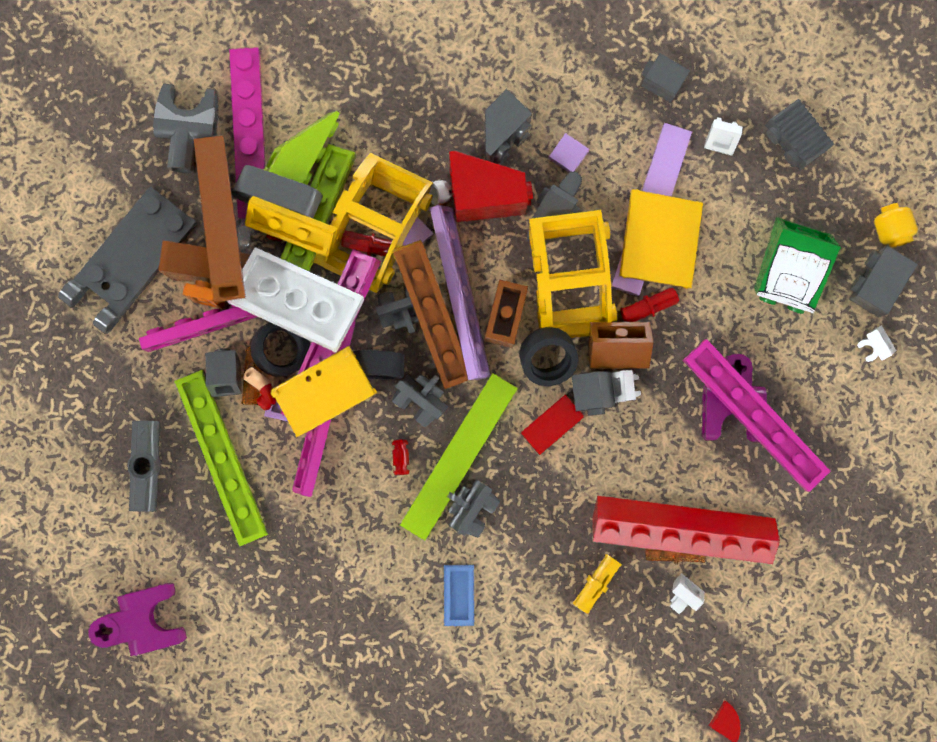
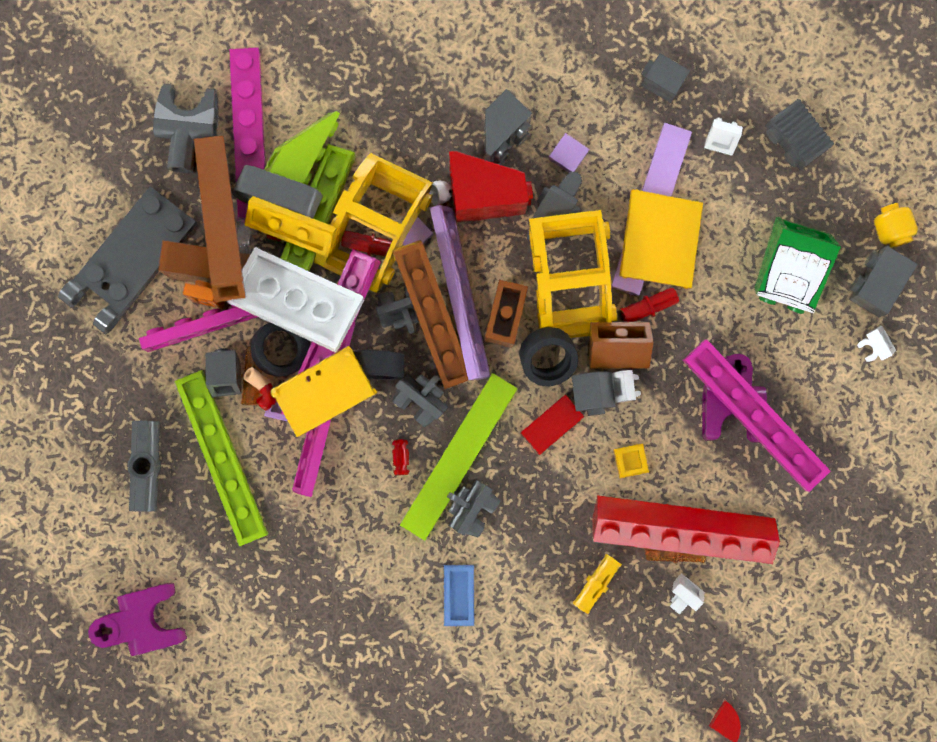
none -> yellow tile [613,444,649,478]

